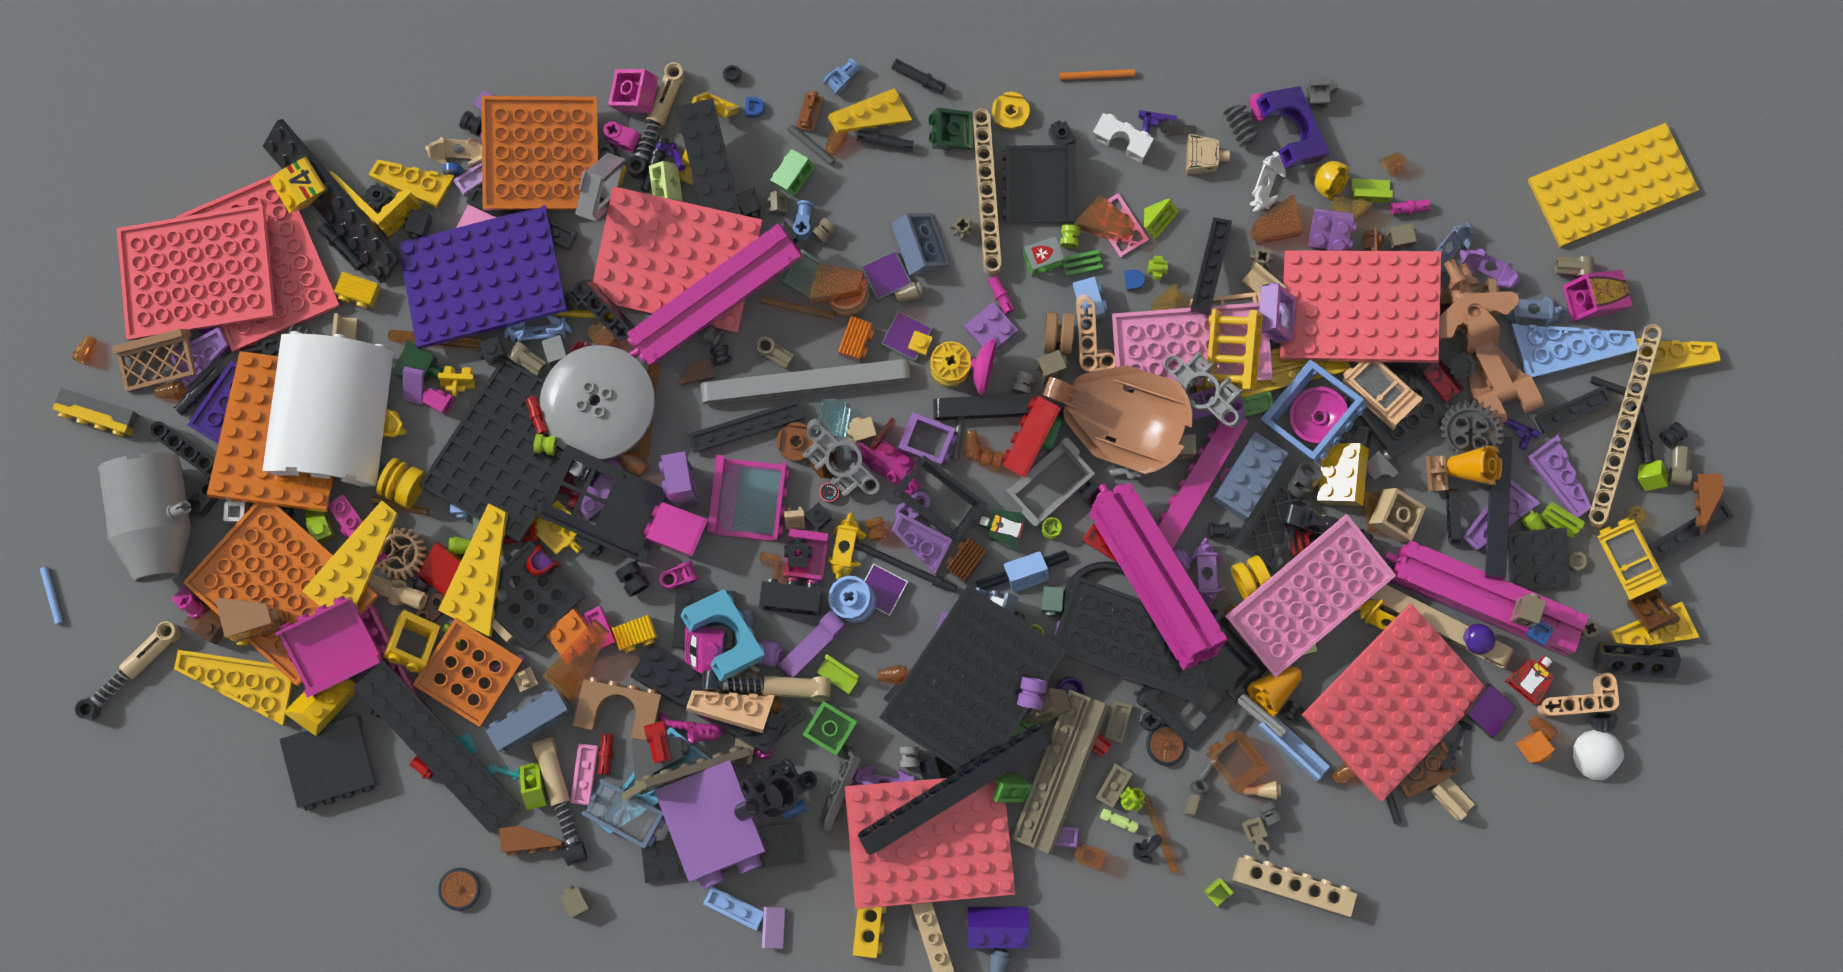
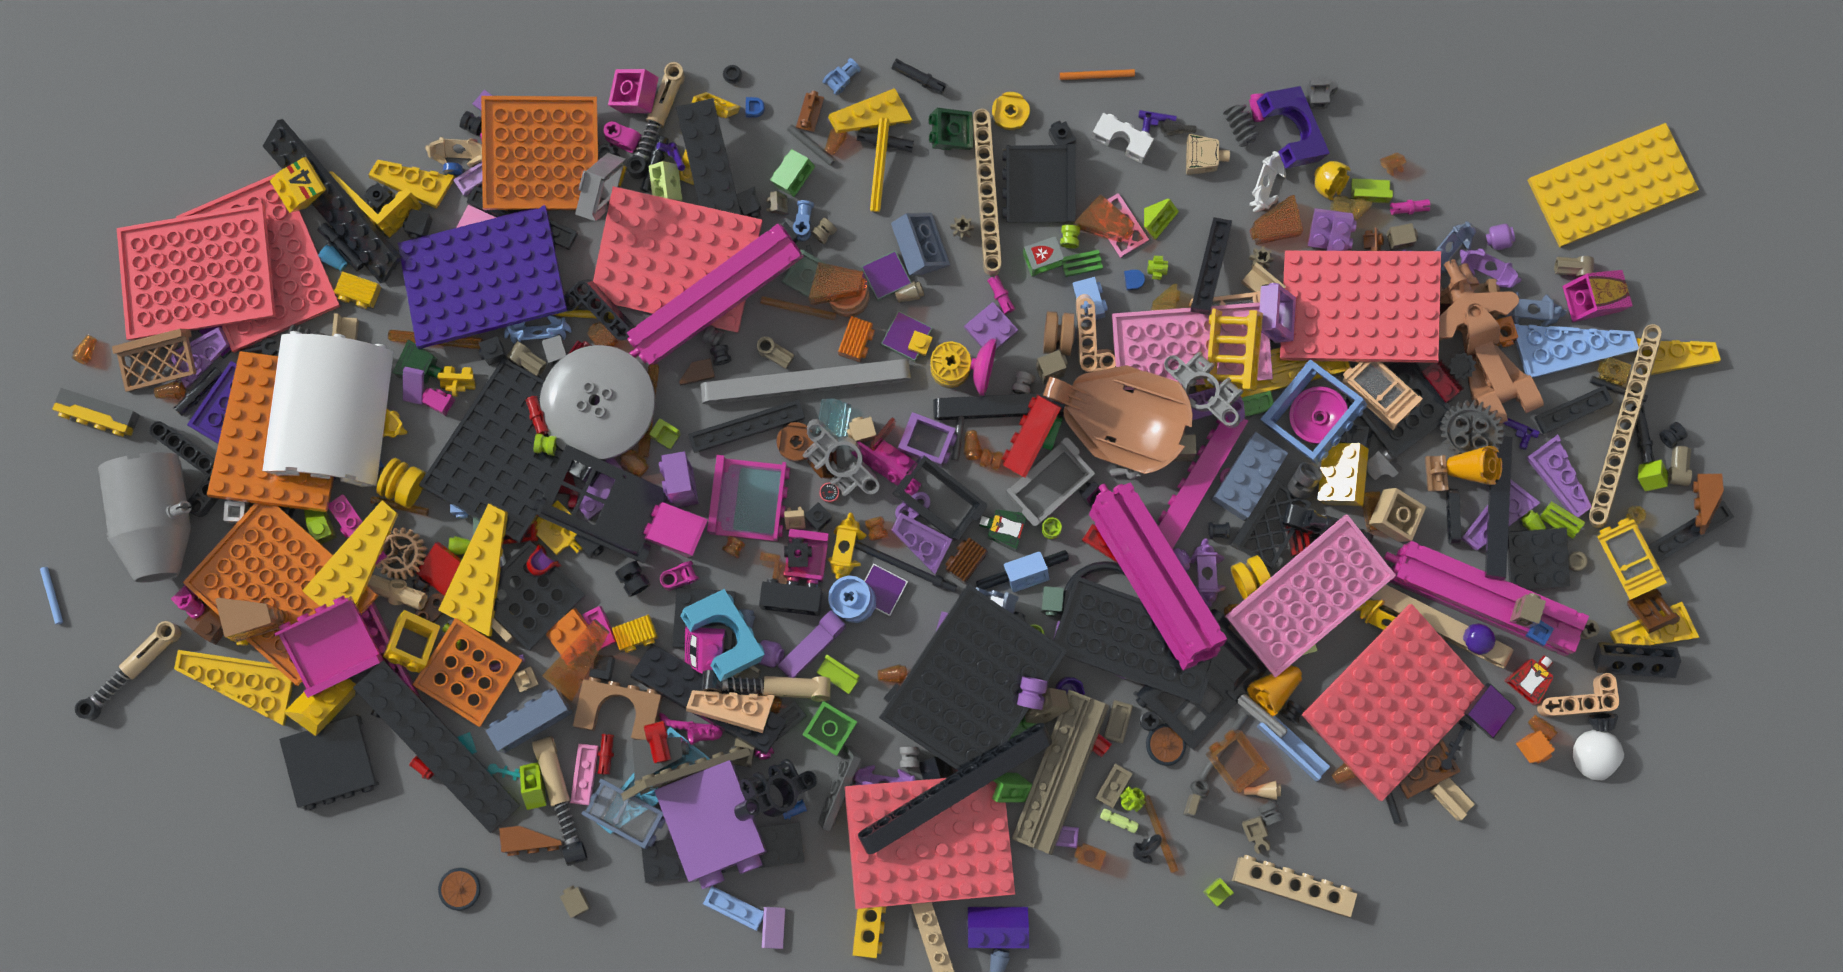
none -> dark azure cone [318,244,348,271]
none -> black panel [589,655,615,681]
none -> lime panel [649,418,681,449]
none -> clear orange wheel [722,535,746,558]
none -> yellow axle [870,118,890,212]
none -> medium lavender head [1486,224,1515,250]
none -> orange brick [1496,316,1518,348]
none -> clear yellow brick [1598,357,1631,386]

